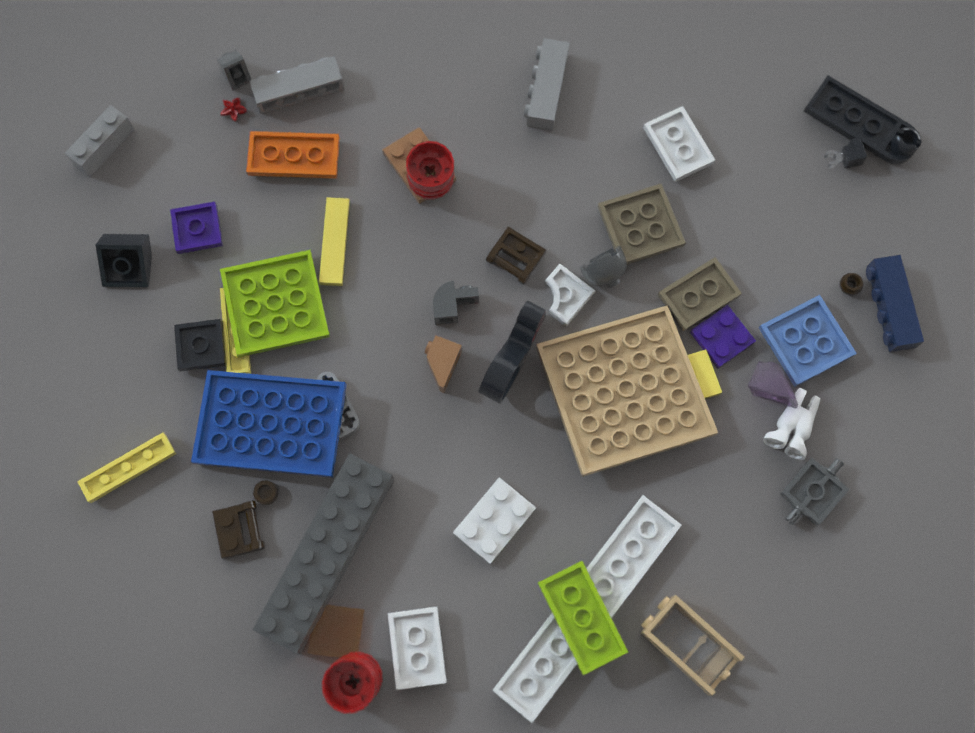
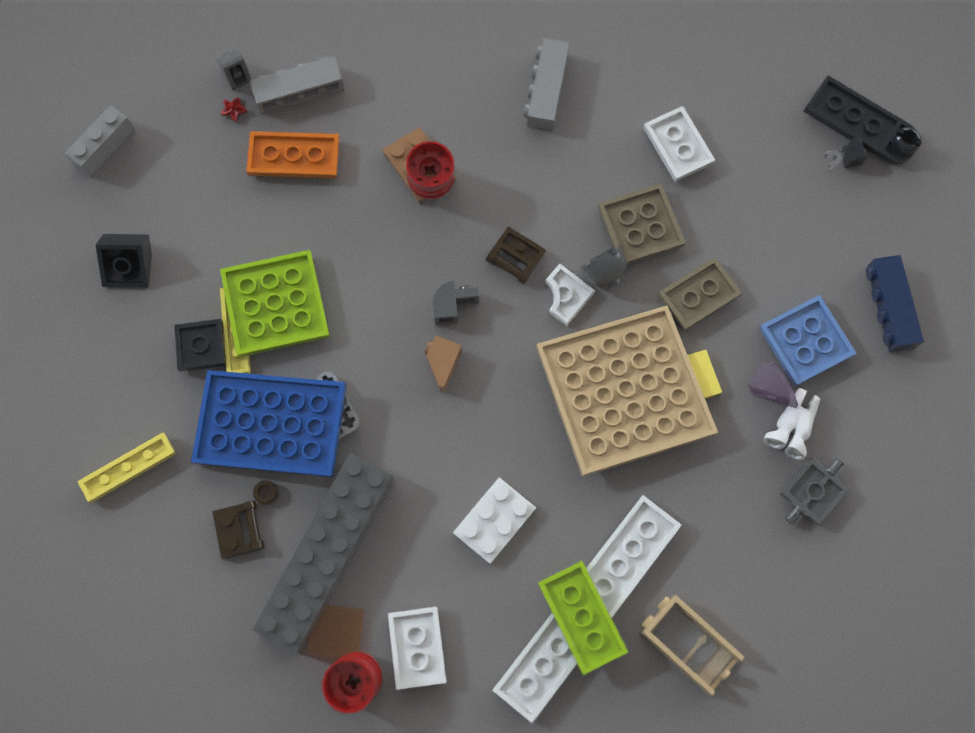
dark purple plate [170,201,223,254] -> none
light yellow tile [319,198,350,286] -> none
black animal [479,300,546,404] -> none
dark purple plate [690,305,756,369] -> none
dark brown plate [839,273,863,295] -> none

